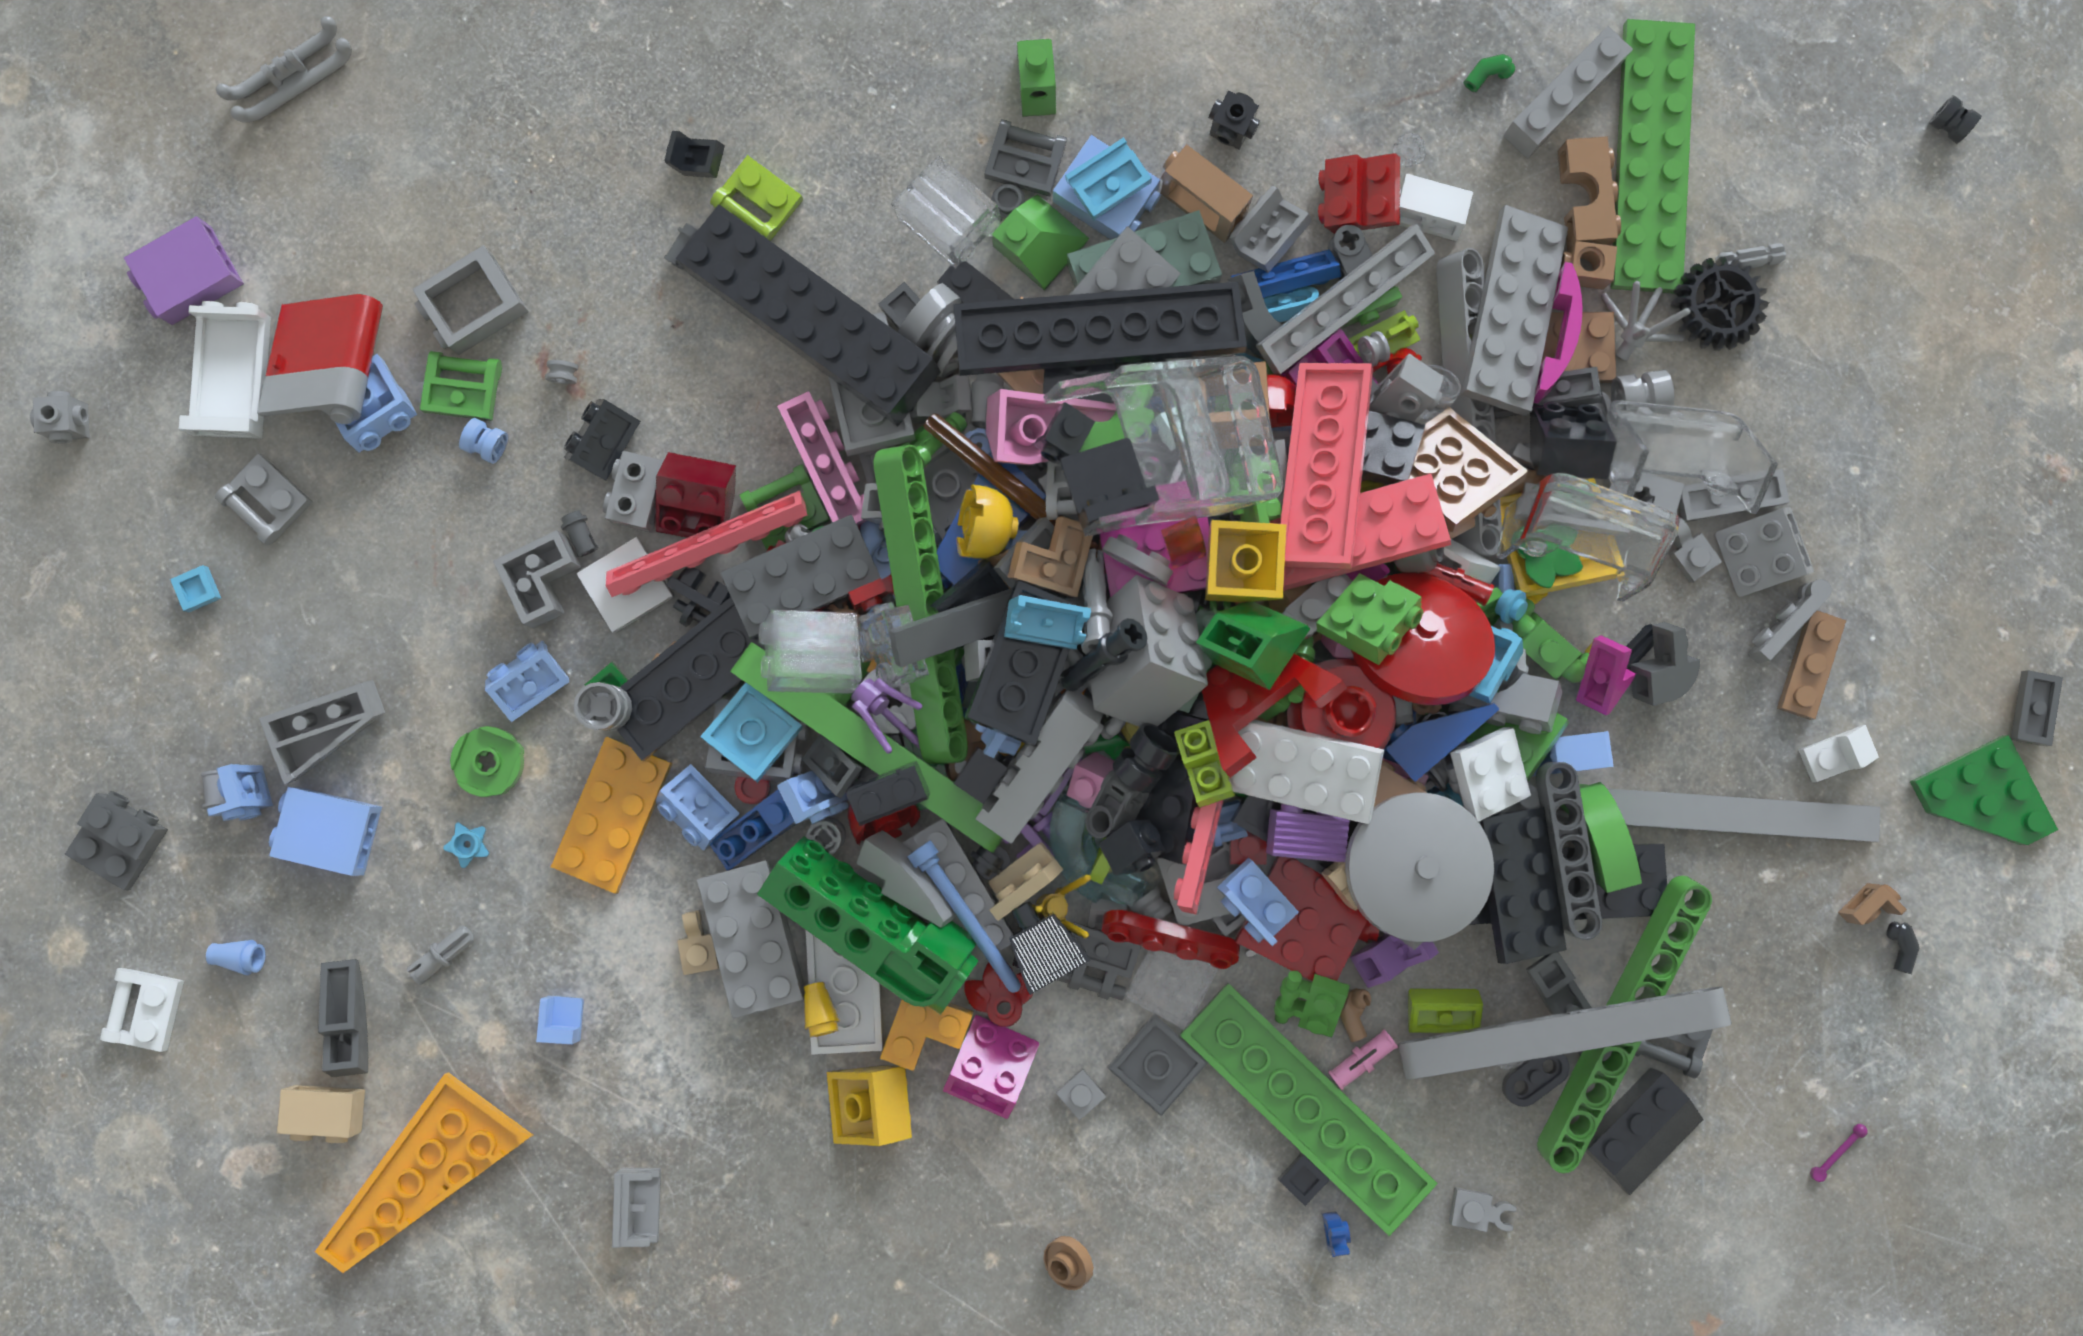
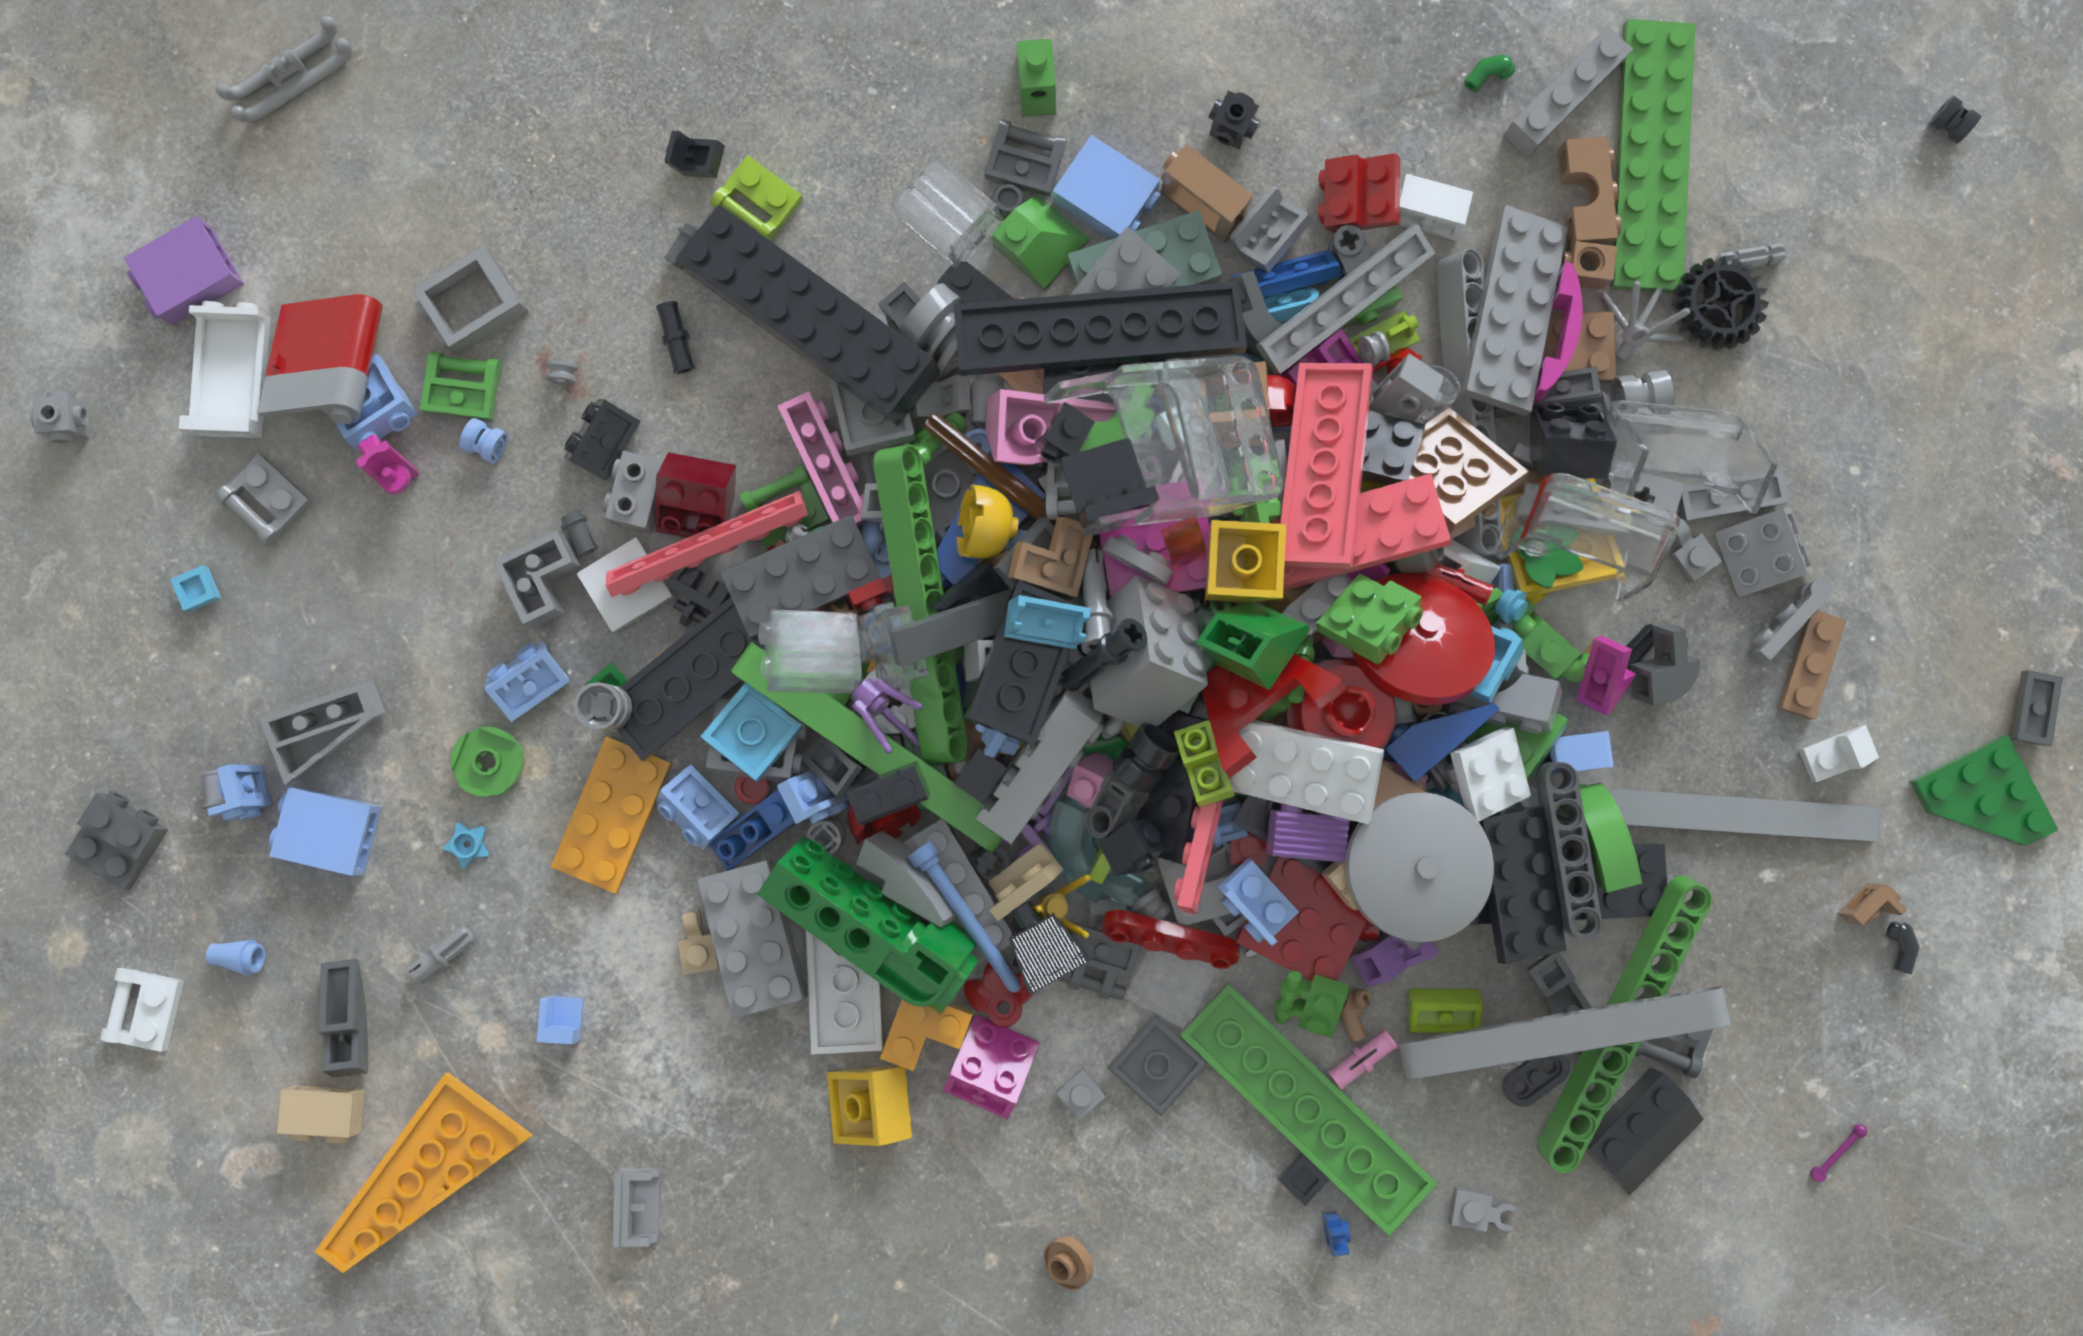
yellow cone [803,982,840,1038] -> none
medium azure plate [1065,137,1152,221] -> none
none -> dark pink hips [356,434,420,494]
none -> black pin [656,301,696,374]

